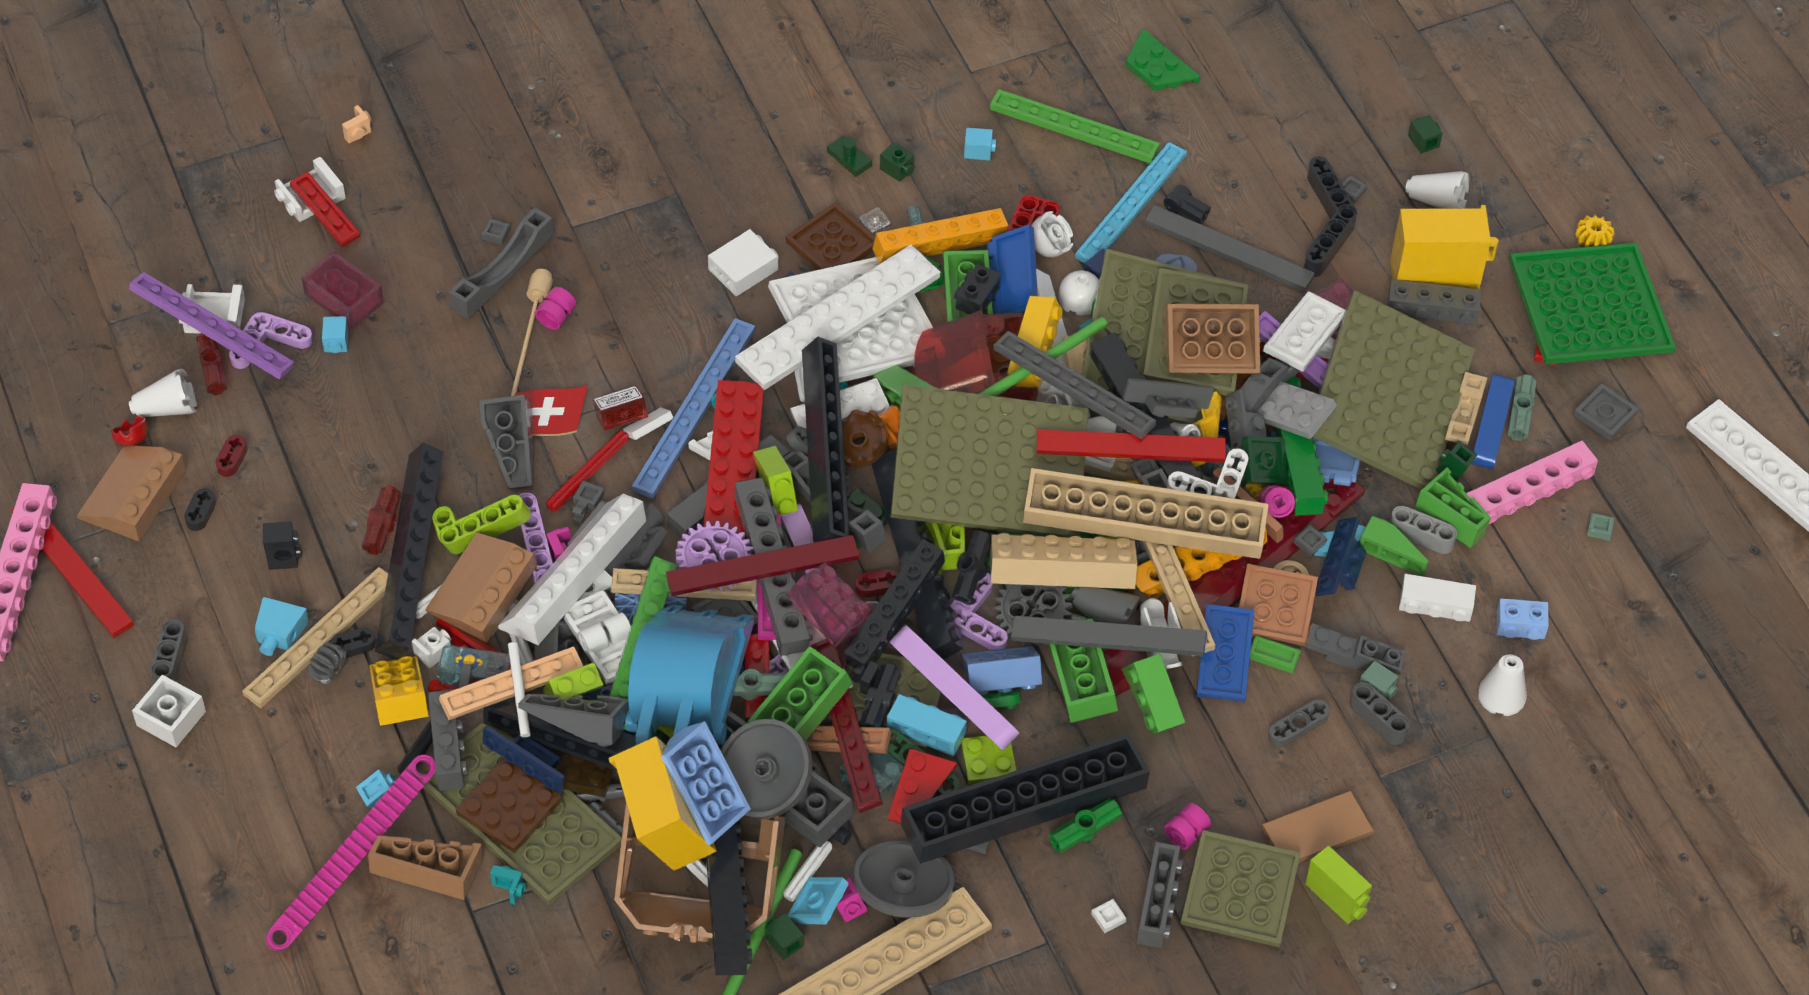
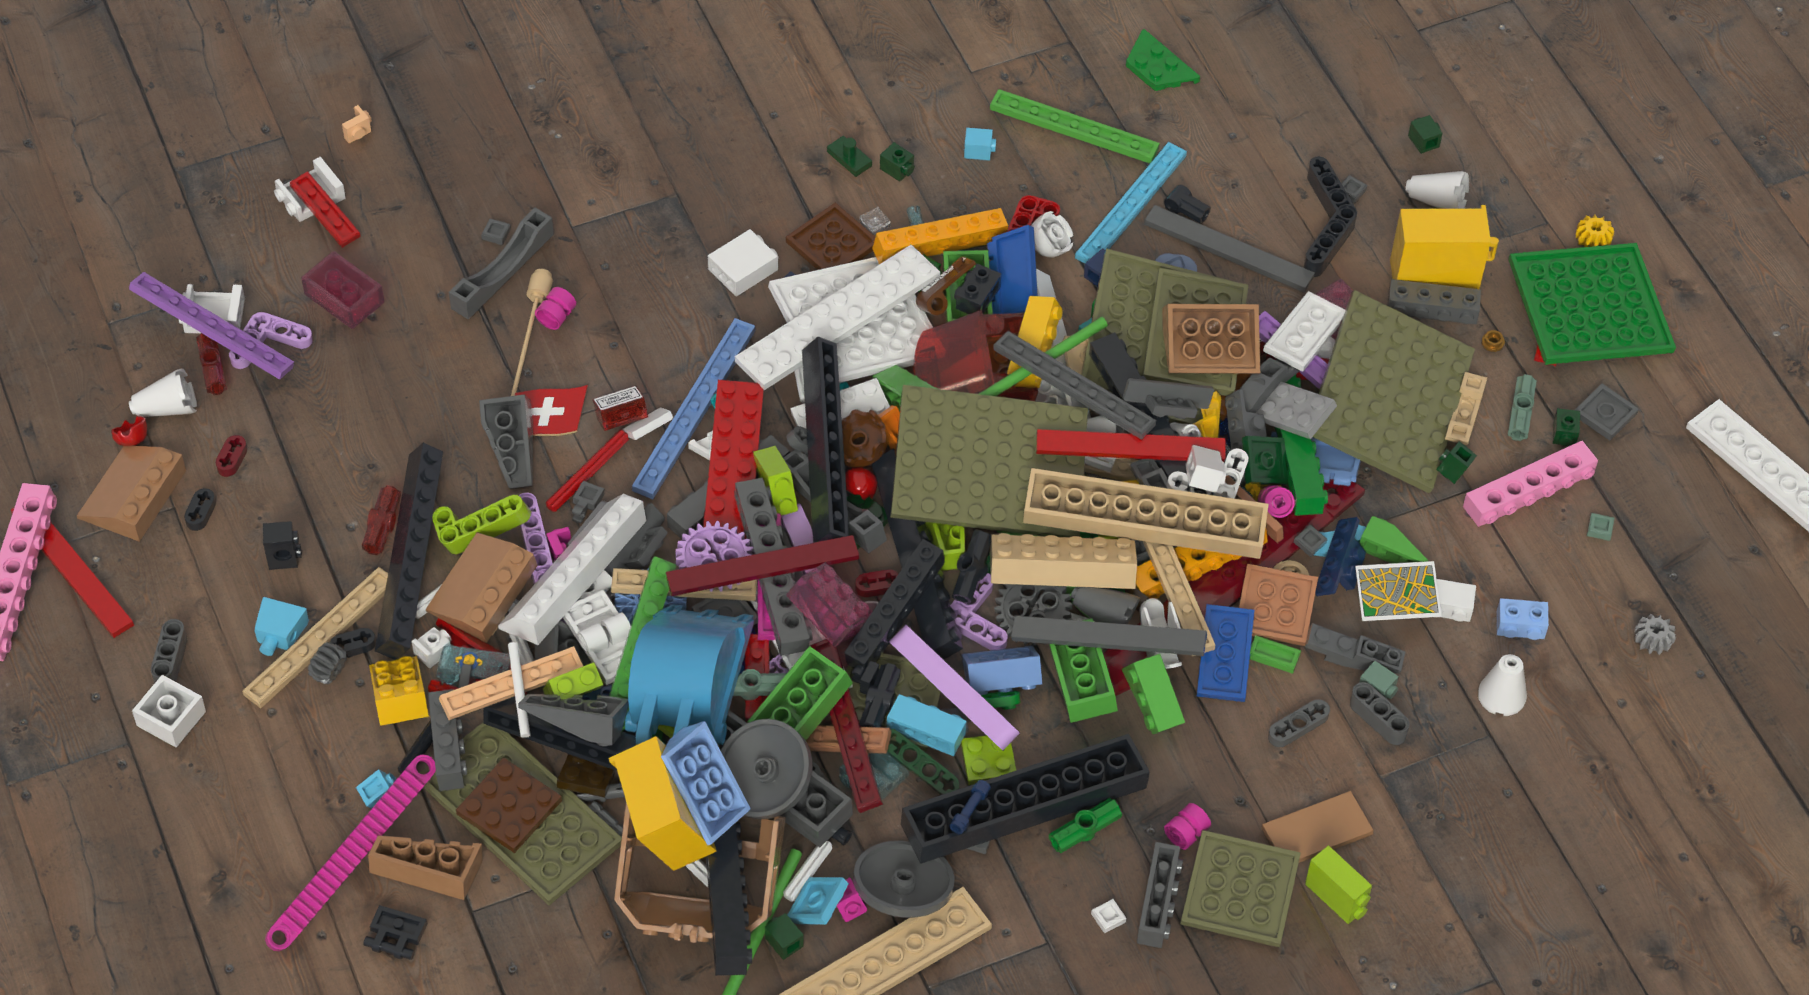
medium azure brick [322,316,349,353] -> none
dark blue bracket [482,726,565,794] -> none
teal bracket [490,865,526,905] -> none
red wing [887,749,957,824] -> none
white cylinder [1058,270,1099,316] -> none
light grey beam [1390,506,1457,554] -> none
bright green wedge [1414,467,1491,548] -> none
blue beam [1471,374,1515,470] -> none
none -> black plate [363,905,427,960]
none -> red hair [845,467,878,500]
none -> reddish brown door [916,257,976,315]
none -> dark blue bar [950,780,991,834]
none -> white brick [1186,445,1226,493]
none -> sticker [1356,561,1442,621]
none -> pearl gold plate [1482,330,1505,352]
none -> dark green brick [1553,408,1580,446]
none -> light grey gear [1634,614,1676,655]

